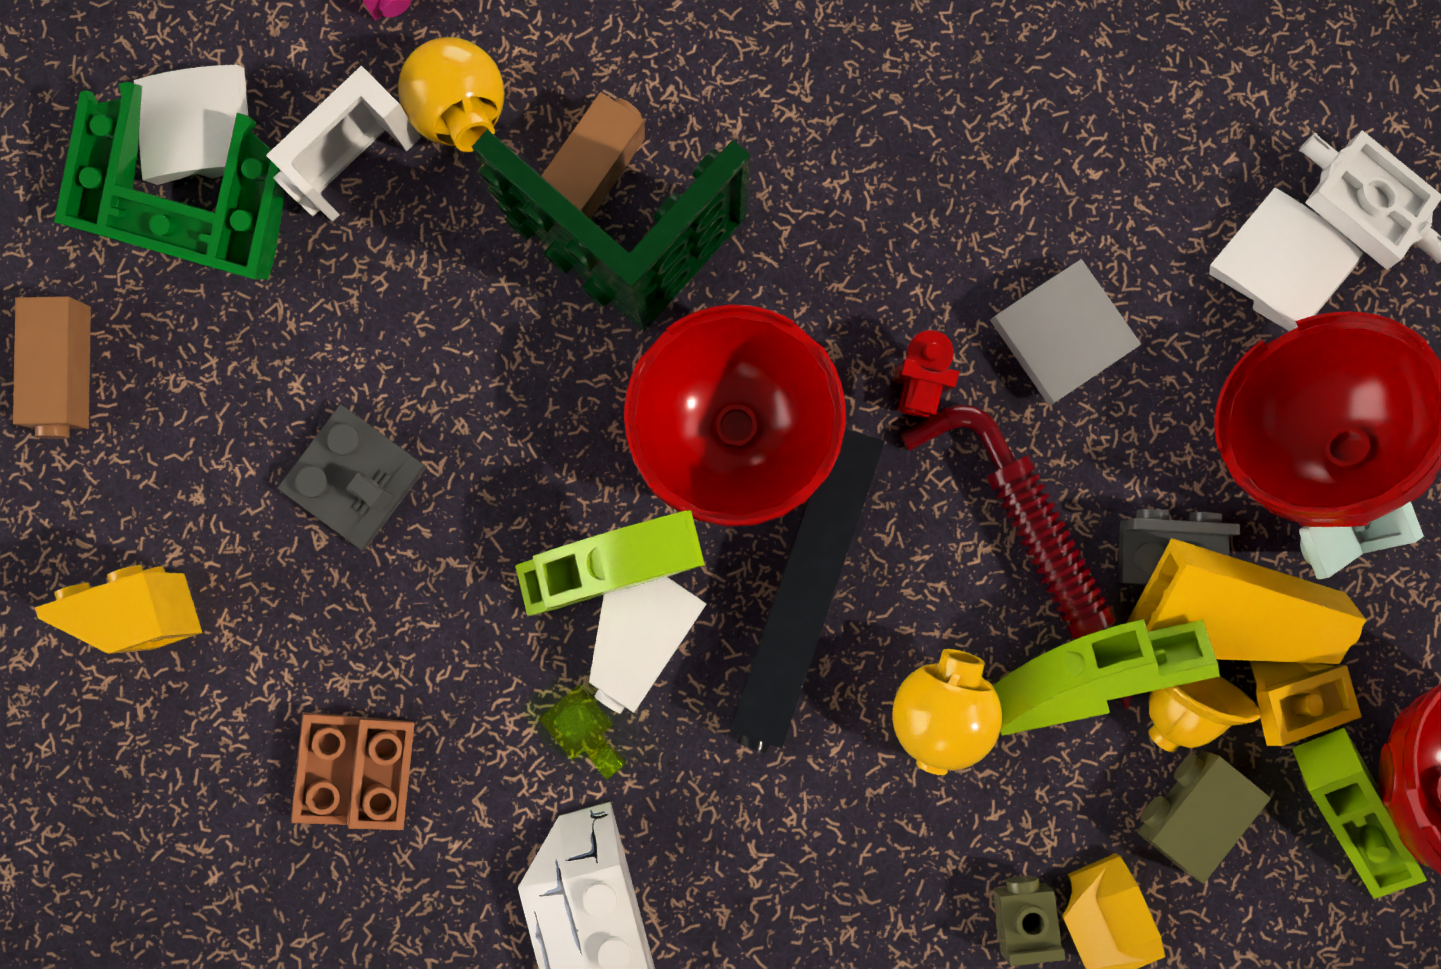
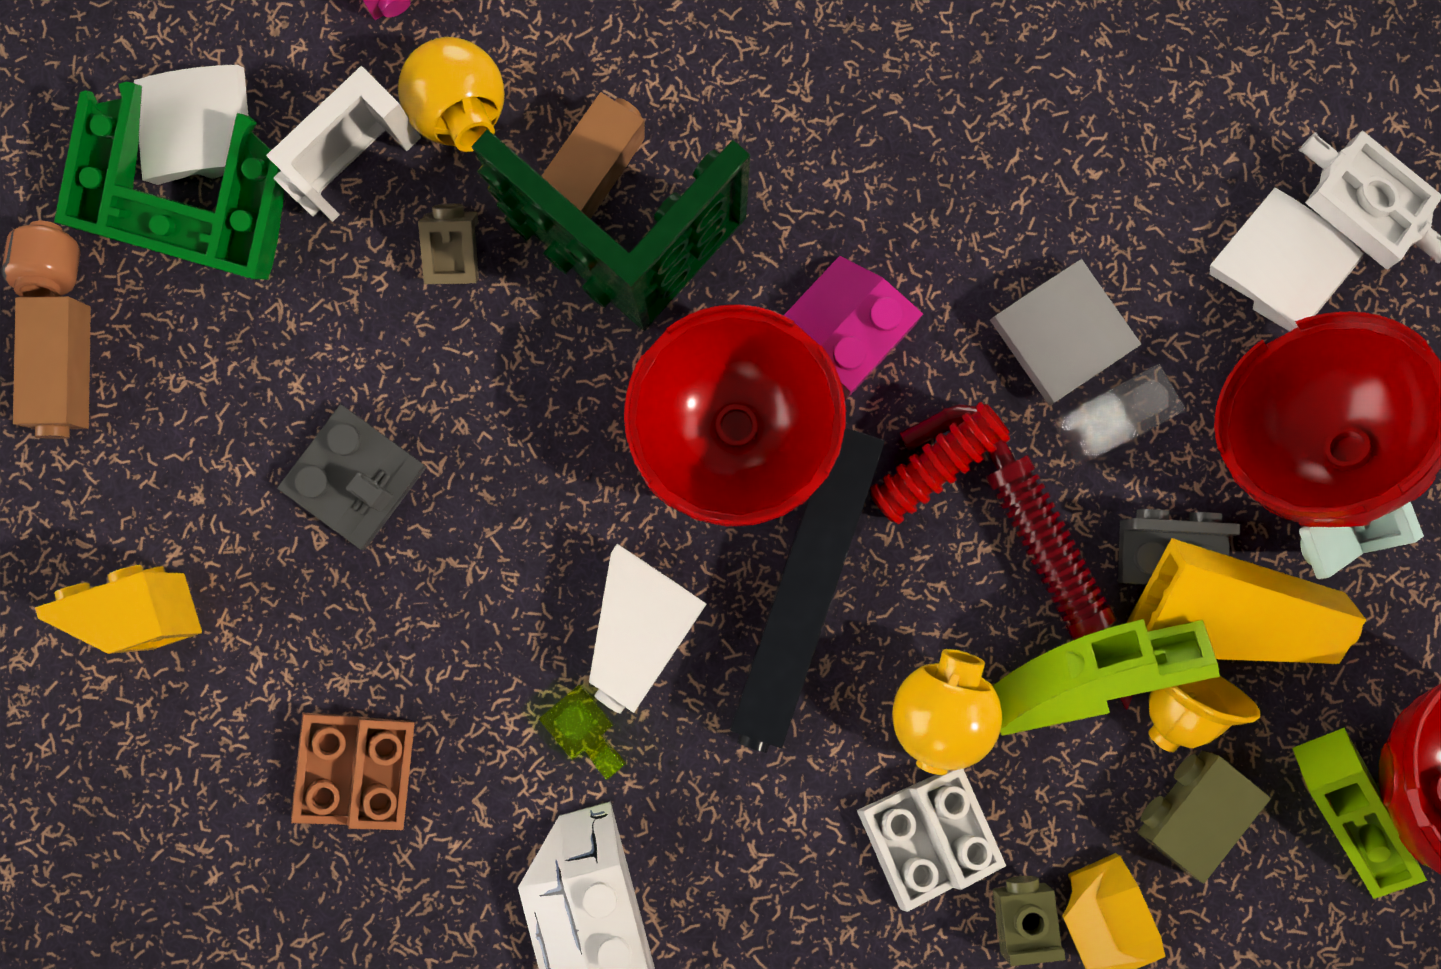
lime slope [515,510,705,616] -> none
red hips [892,330,959,419] -> none
yellow slope [1249,661,1362,746] -> none
none -> nougat head [1,220,80,297]
none -> dark tan bracket [418,203,479,284]
none -> dark pink slope [784,256,923,400]
none -> white slope [857,769,1006,912]
none -> red piece [870,402,1010,524]
none -> clear slope [1052,363,1186,467]

